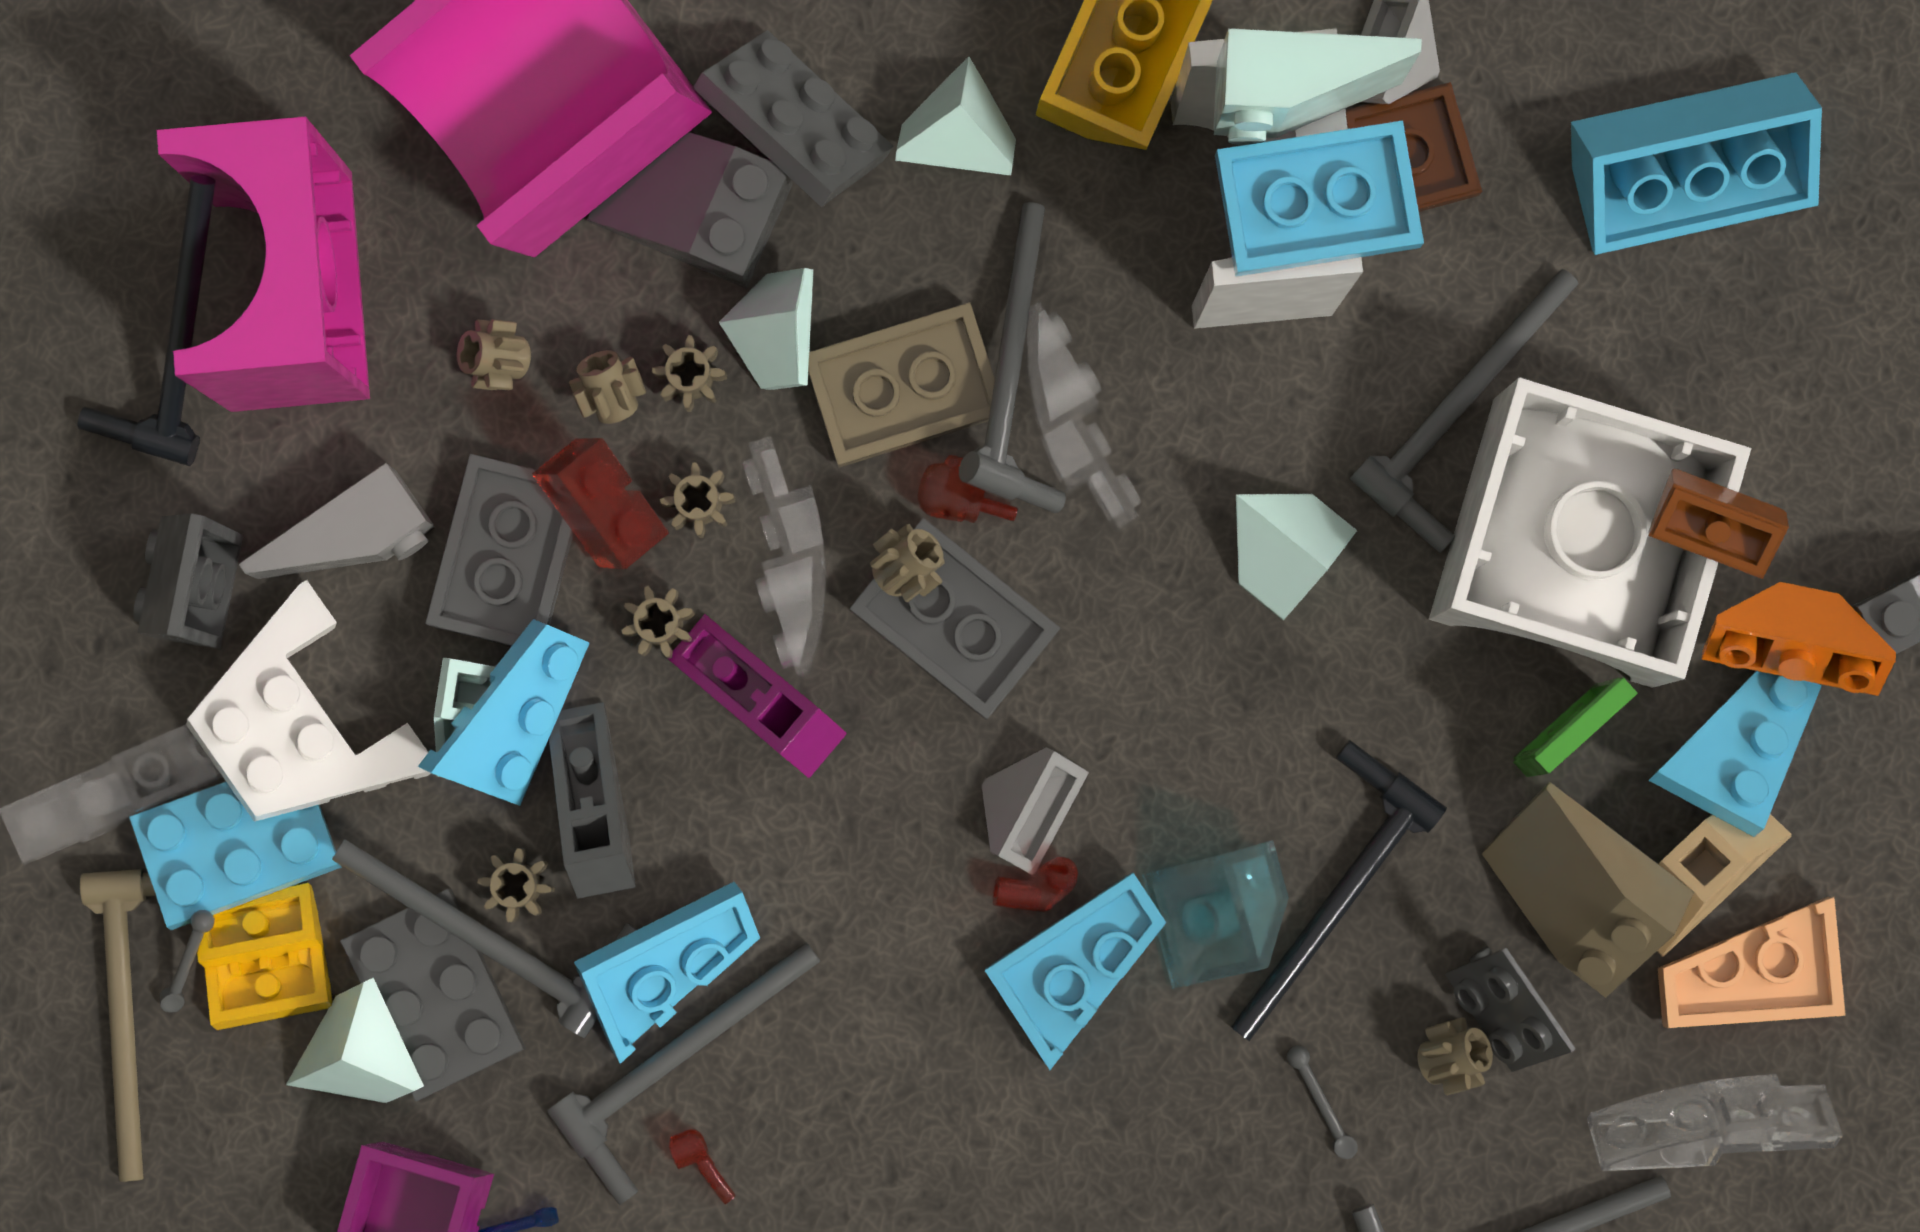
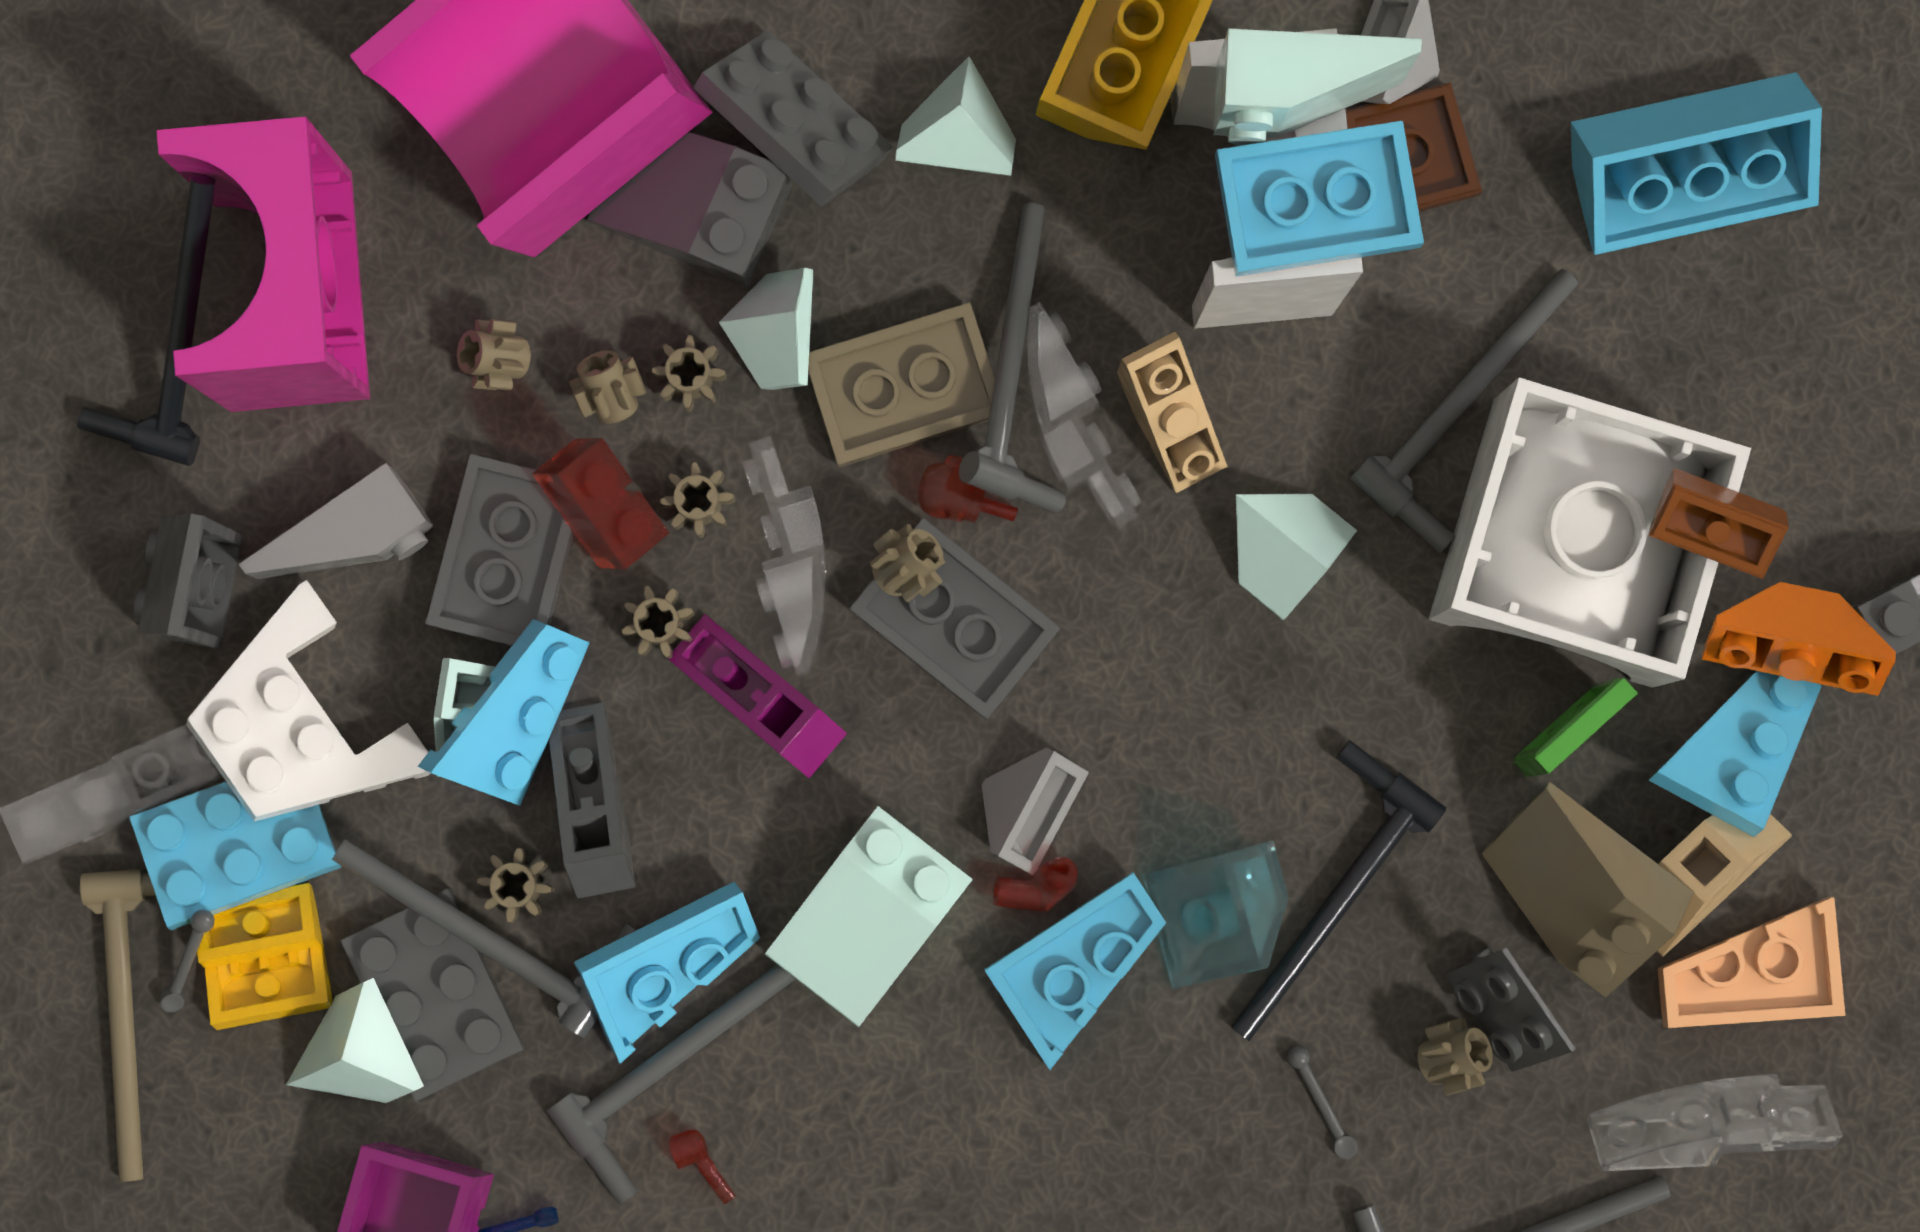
none -> light aqua slope [765,806,973,1027]
none -> tan slope [1117,332,1228,493]

